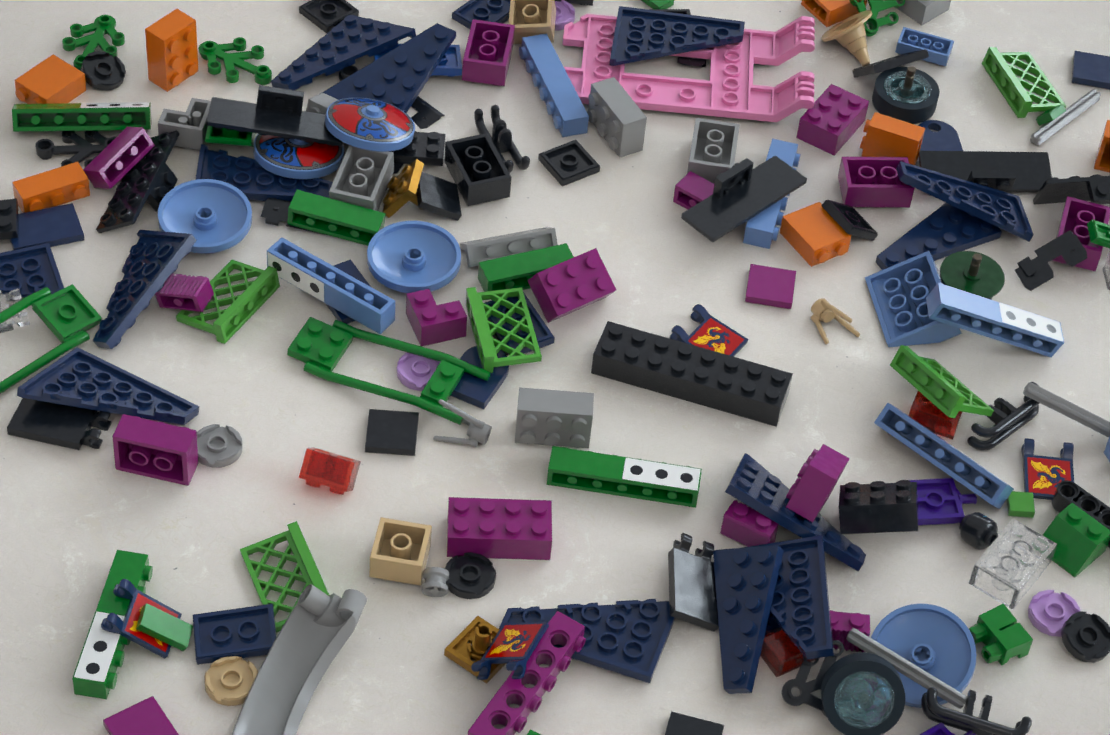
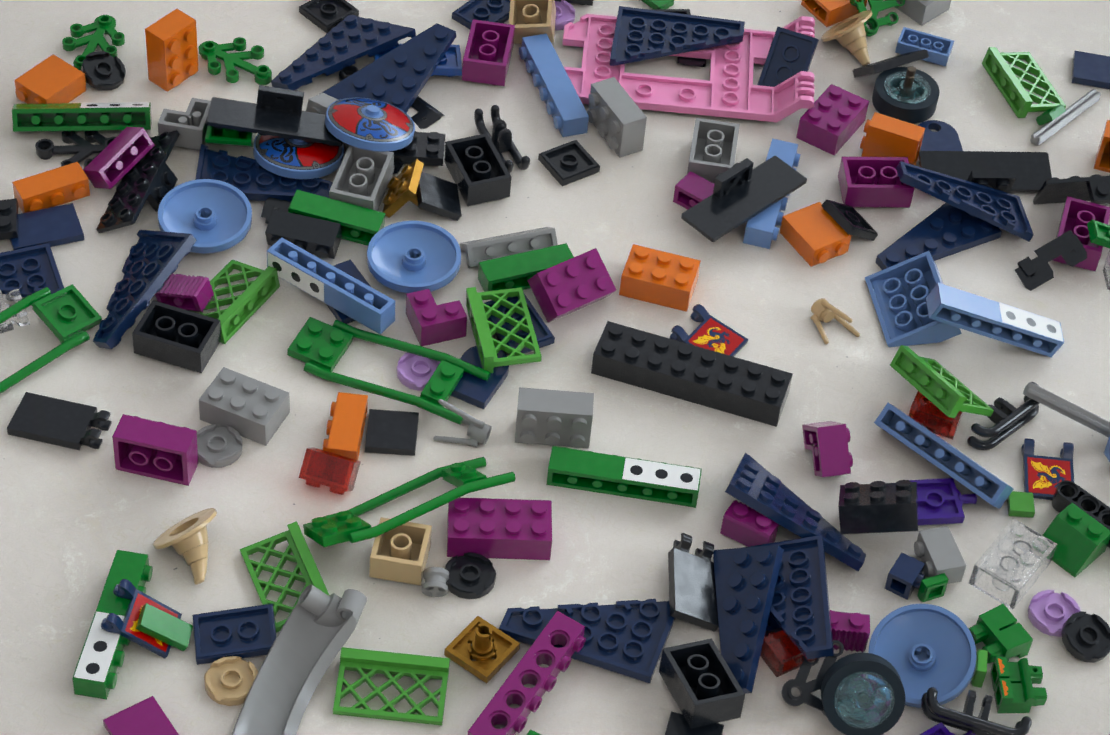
dark blue wing [17,347,200,425] -> none
flag [471,621,549,680] -> none
magenta tile [745,264,796,309] -> none
magenta brick [786,444,850,522] -> none
light grey axle [846,628,967,709] -> none
dark green piece [940,251,1005,300] -> none
black head [959,512,998,550] -> none
none -> black brick [132,300,221,373]
none -> tan piece [153,508,217,585]
none -> light grey brick [199,367,290,446]
none -> black brick [265,209,342,259]
none -> green plate [303,457,516,547]
none -> orange brick [322,392,368,468]
none -> bright green fence [333,647,450,725]
none -> orange brick [619,244,701,312]
none -> black brick [659,638,745,728]
none -> dark blue tile [757,26,819,87]
none -> magenta brick [802,421,853,477]
none -> dark blue brick [884,552,926,600]
none -> light grey brick [914,526,966,584]
none -> green tile [917,573,949,602]
none -> bright green tile [971,649,988,688]
none -> green hips [990,656,1047,714]

